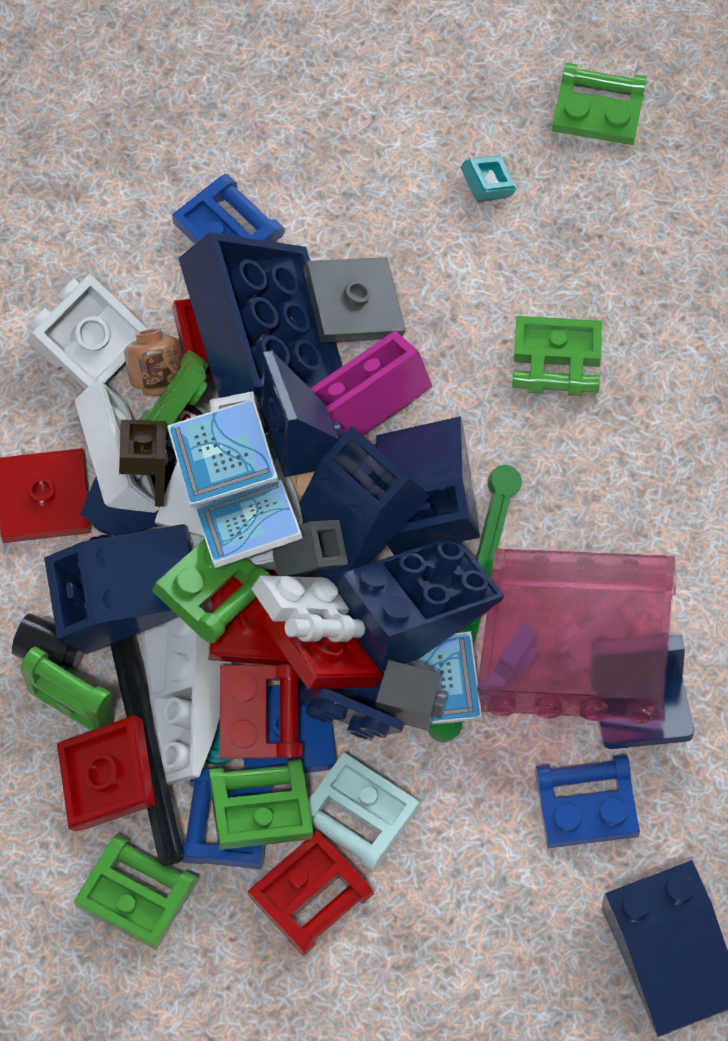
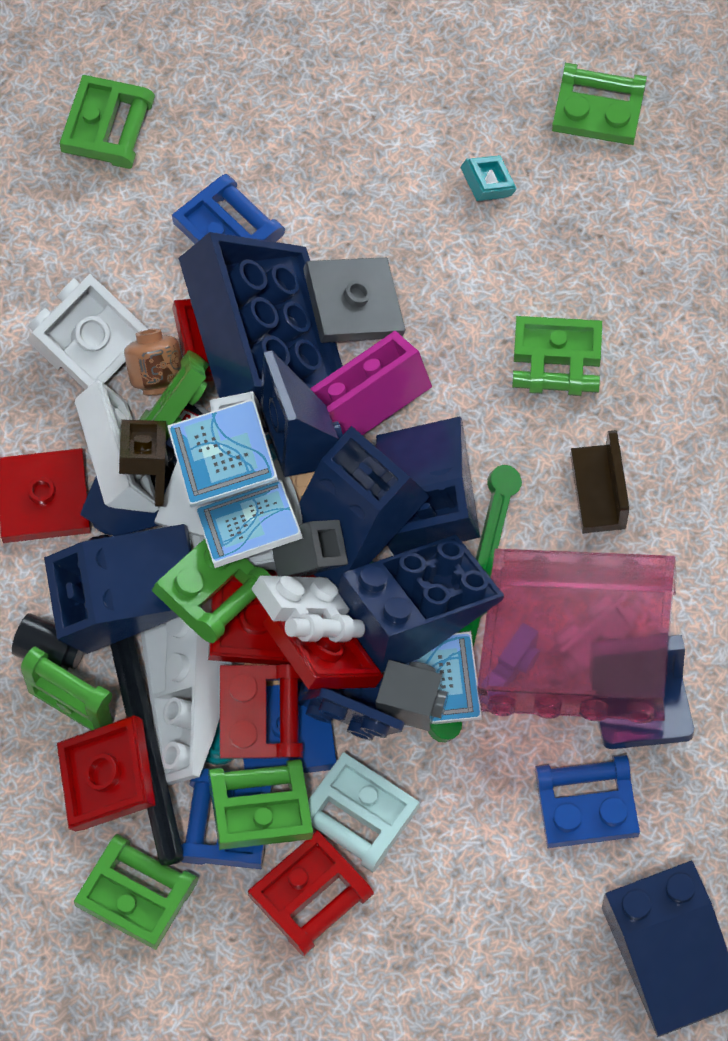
none -> bright green plate [59,75,155,169]
none -> dark brown panel [570,430,629,534]

